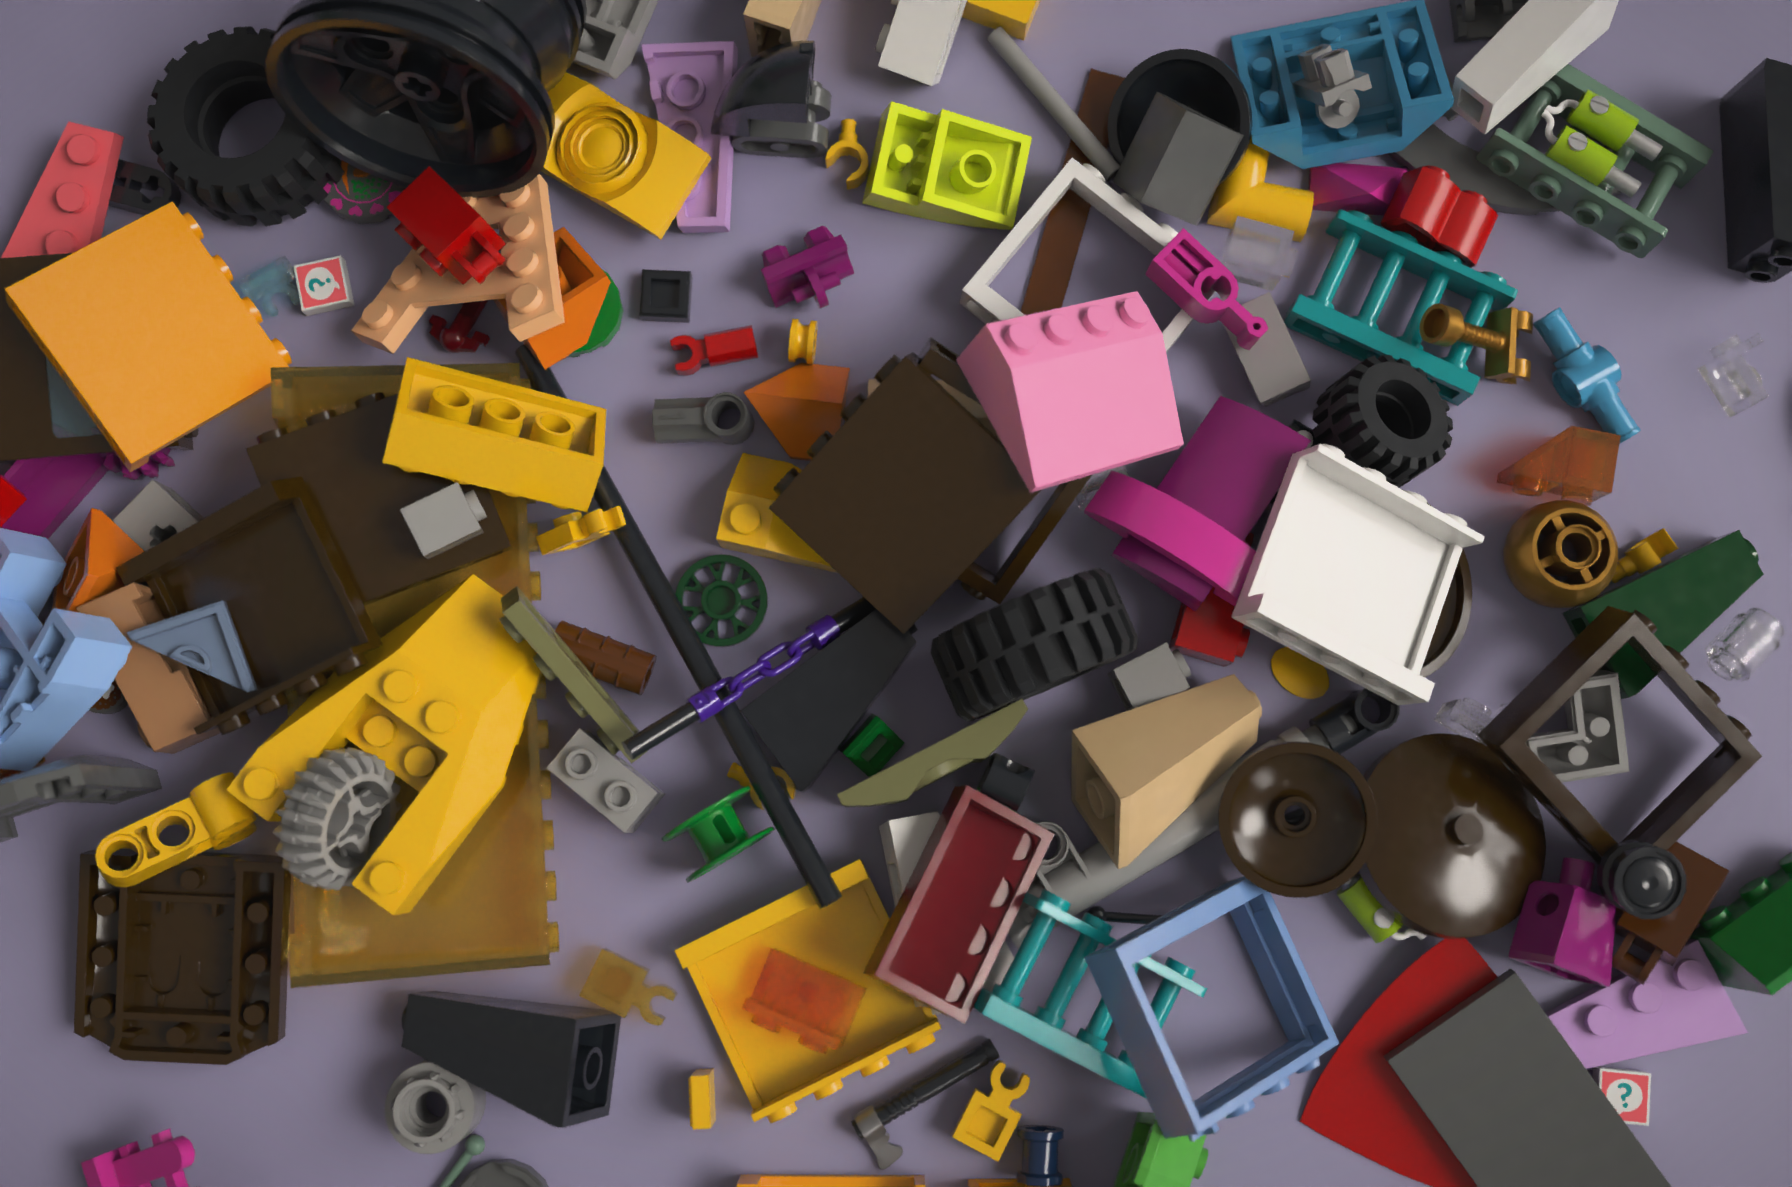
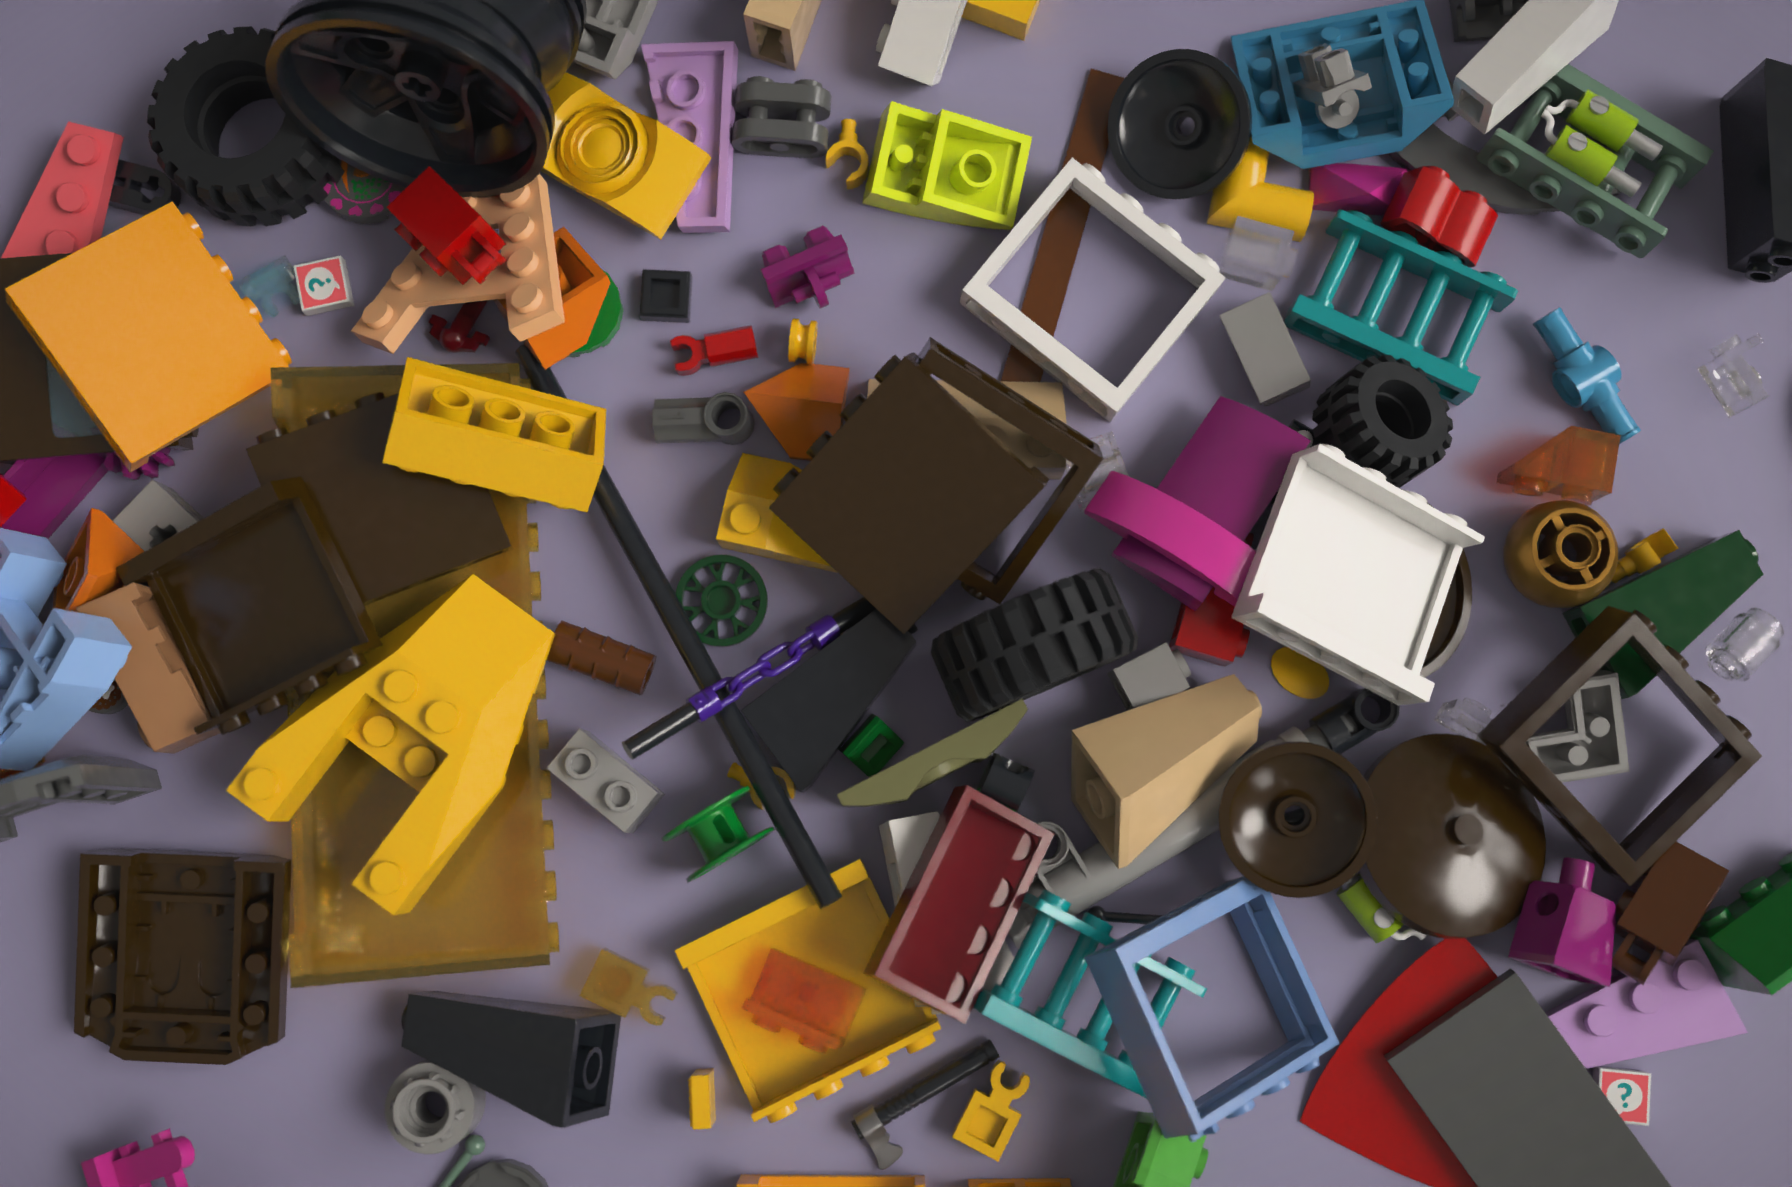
yellow piece [95,772,257,888] -> none
sand blue tile [127,600,258,693] -> none
light grey gear [273,747,402,891] -> none
light grey brick [400,482,487,559] -> none
olive plate [500,586,646,764] -> none
yellow plate [536,506,626,555] -> none
black brick [711,40,816,137] -> none
bright pink slope [956,291,1184,493] -> none
light grey bar [988,27,1120,181] -> none
dark blue bush [1017,1125,1064,1186] -> none
dark grey slope [1113,92,1244,225] -> none
dark pink piece [1145,228,1268,350] -> none
pearl gold bar [1420,304,1533,384] -> none
black wheel [1597,840,1687,919] -> none

